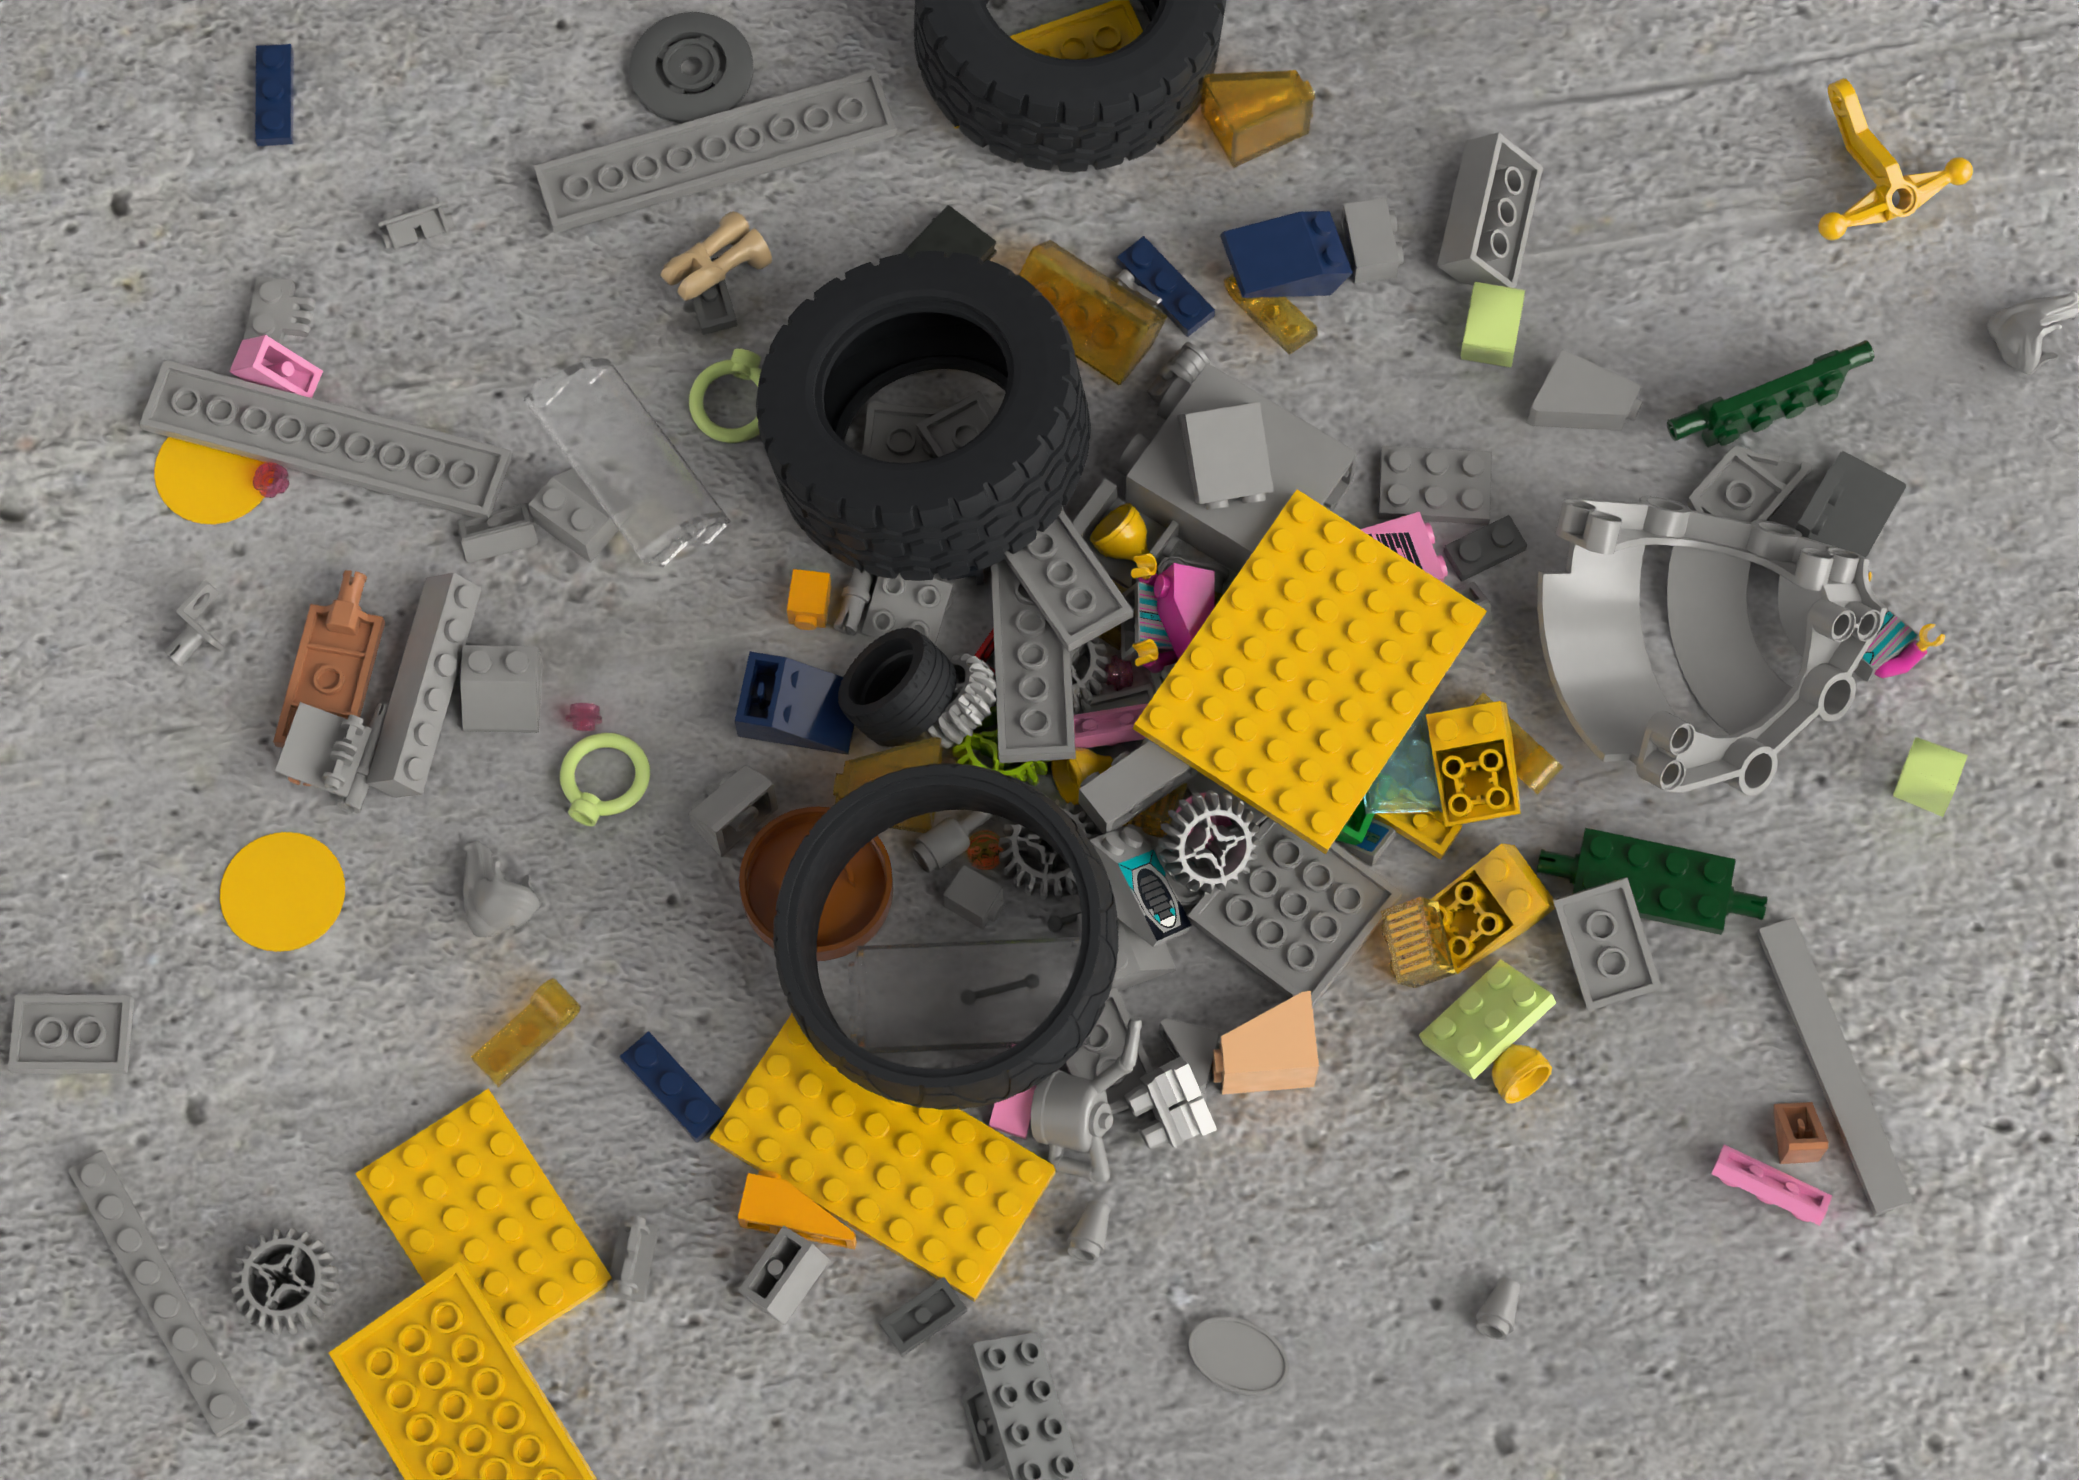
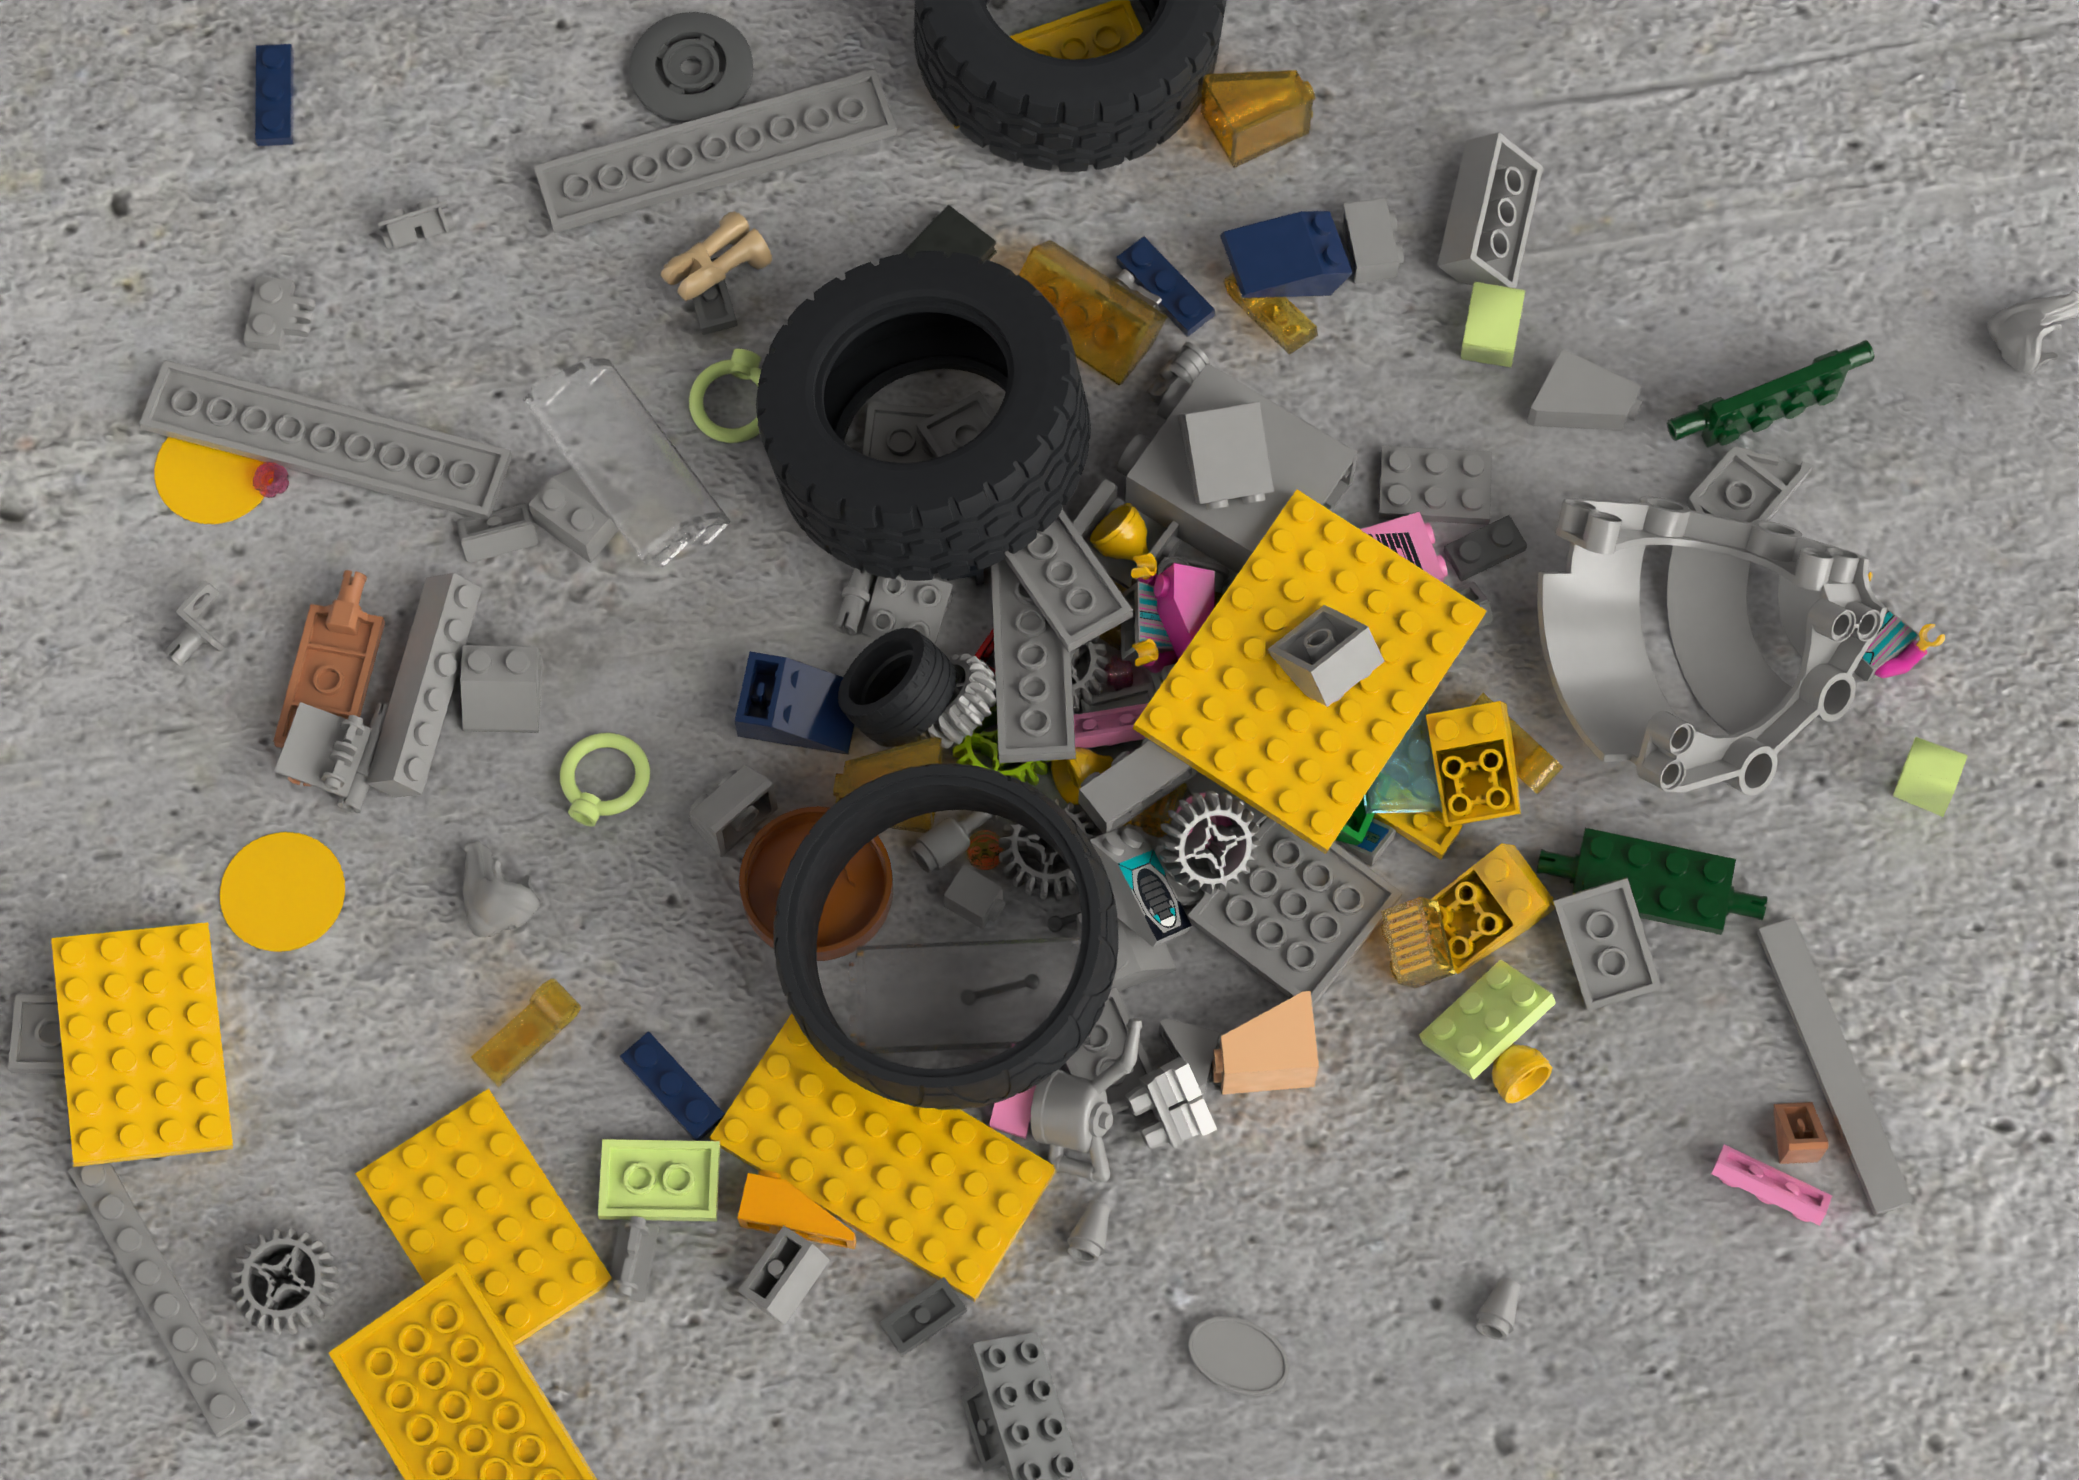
bright pink slope [229,335,323,398] -> none
clear pink plate [565,703,602,731] -> none
light orange brick [787,569,832,630] -> none
dark grey bracket [1795,451,1906,557] -> none
yellow piece [1818,78,1973,241] -> none
none -> yellow plate [51,922,233,1167]
none -> yellowish green plate [598,1139,721,1221]
none -> light grey slope [1268,605,1385,707]

